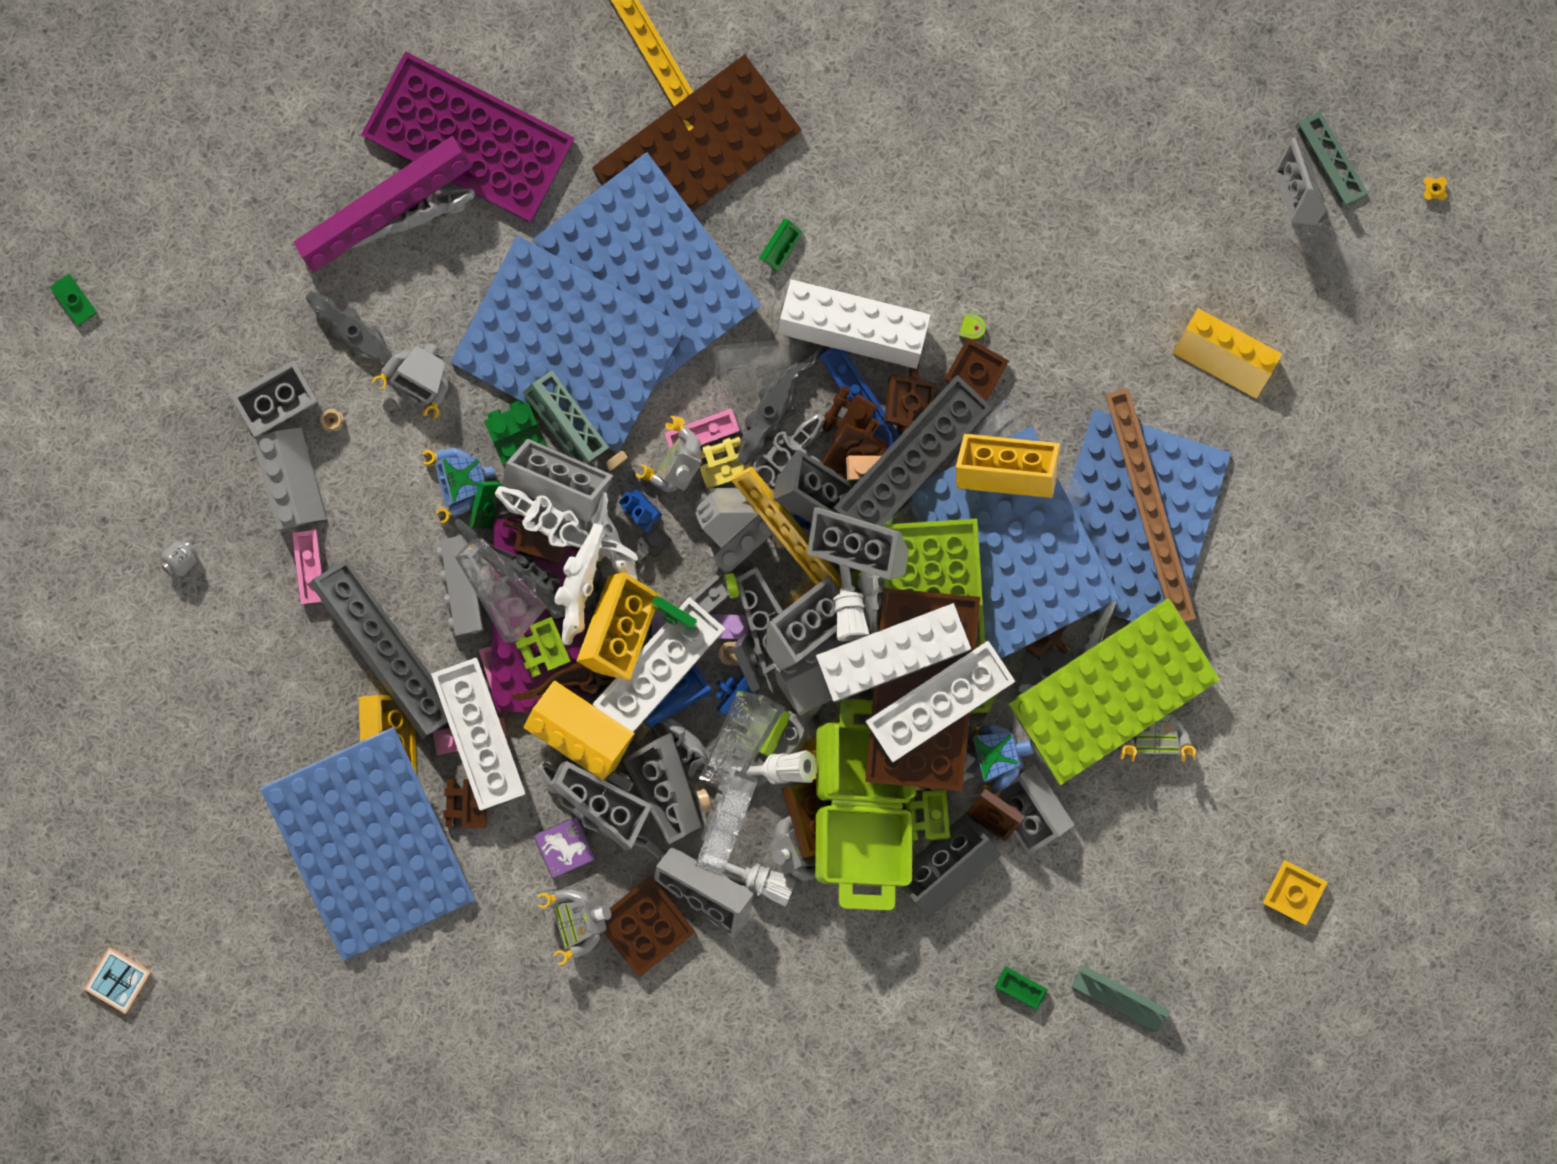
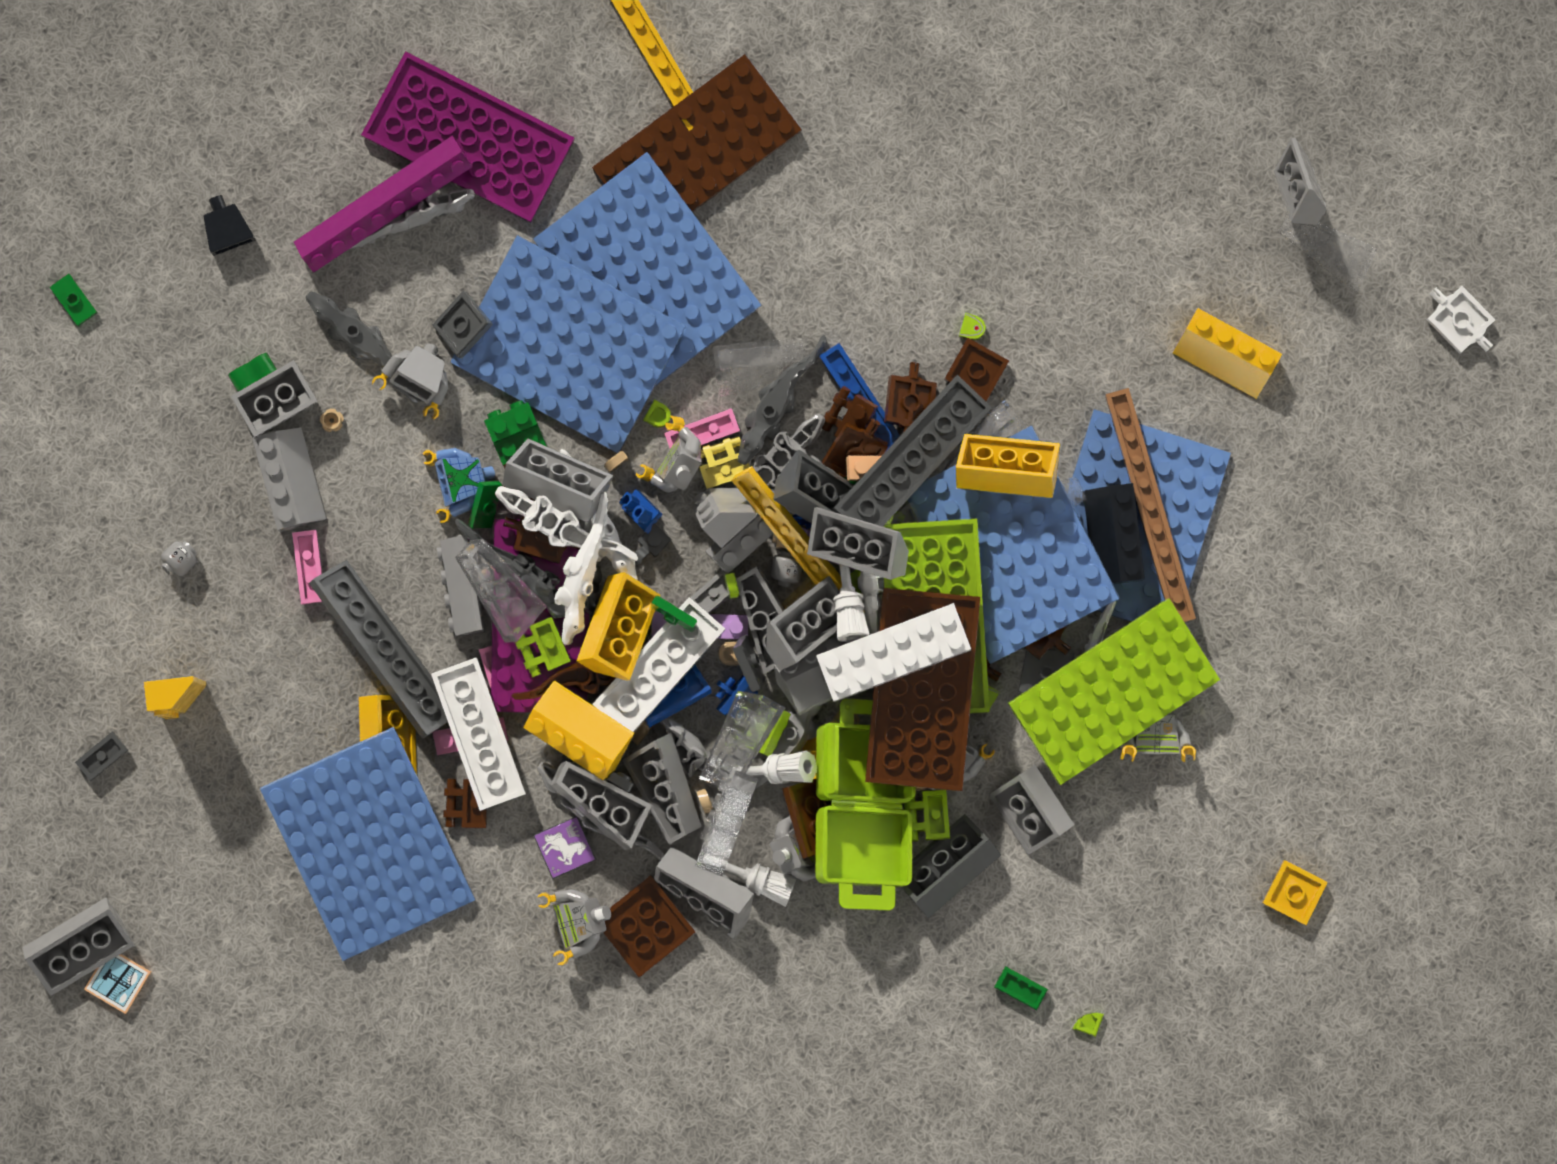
sand green fence [522,371,609,464] -> none
green plate [759,218,803,272] -> none
white brick [777,280,930,369] -> none
white plate [866,641,1015,762] -> none
reddish brown plate [966,789,1025,842] -> none
medium blue torso [971,724,1034,796] -> none
sand green fence [1071,965,1170,1032] -> none
sand green fence [1295,111,1368,208] -> none
yellow plate [1423,177,1447,201] -> none
none -> light grey slope [23,897,135,996]
none -> dark grey plate [75,731,129,781]
none -> yellow slope [144,676,206,719]
none -> black torso [203,195,256,256]
none -> green axle [228,353,277,392]
none -> dark grey tile [432,291,493,359]
none -> lime tile [643,399,671,428]
none -> light grey head [770,551,803,587]
none -> lime tile [1072,1013,1104,1037]
none -> black slope [1083,483,1145,584]
none -> white plate [1426,286,1495,354]

